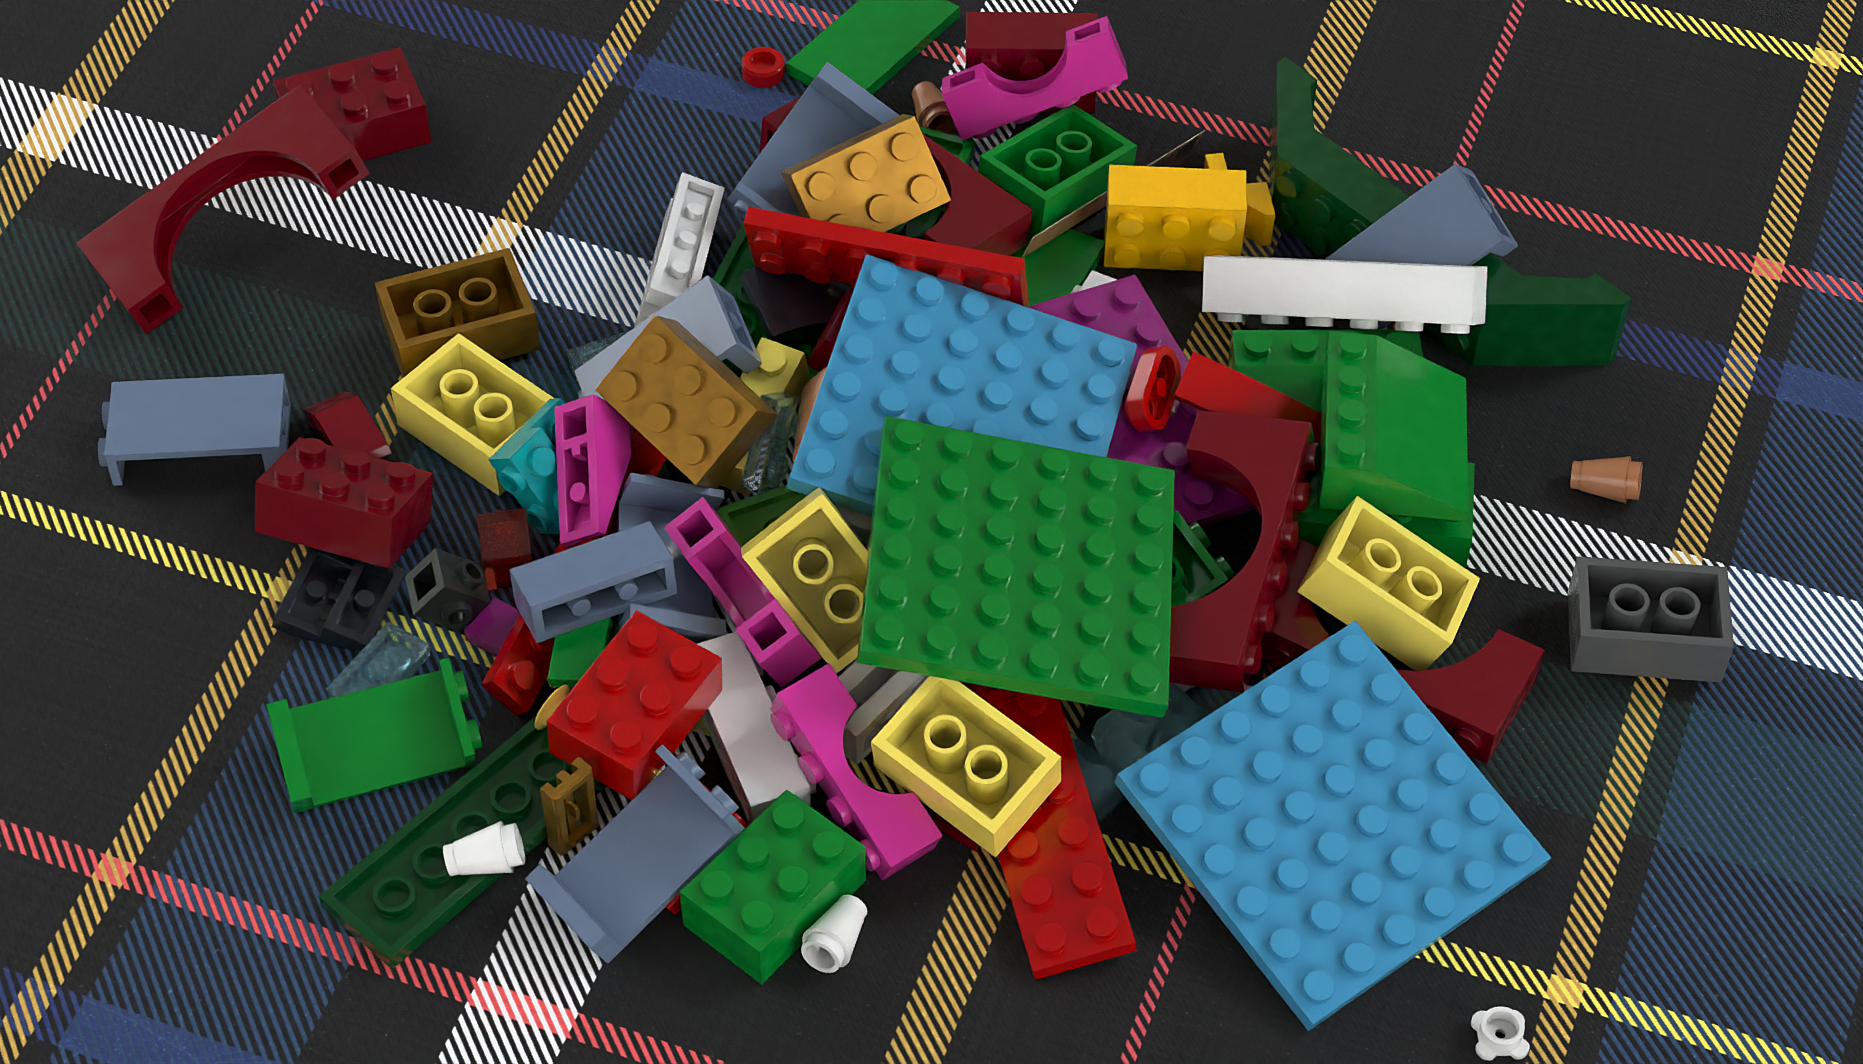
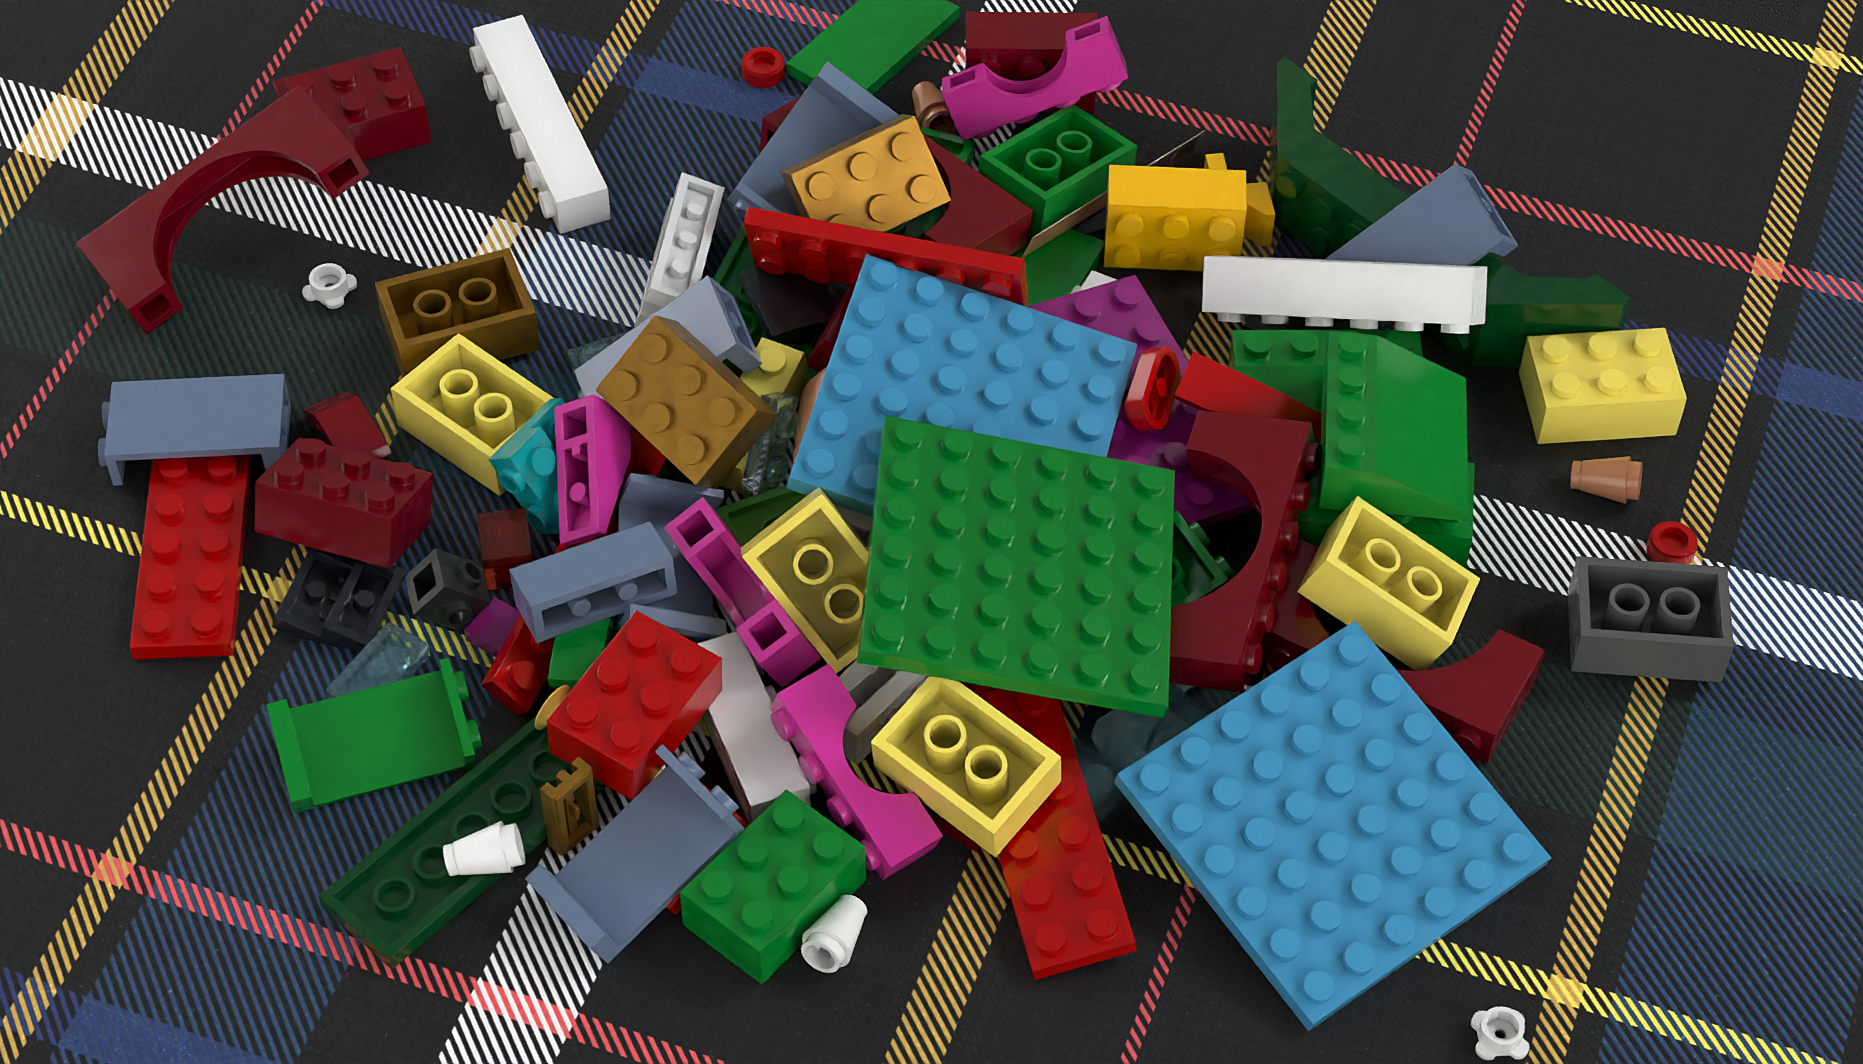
none -> red plate [130,454,253,659]
none -> white plate [302,263,357,309]
none -> white brick [469,15,611,234]
none -> light yellow brick [1519,328,1687,444]
none -> red tile [1646,521,1698,564]

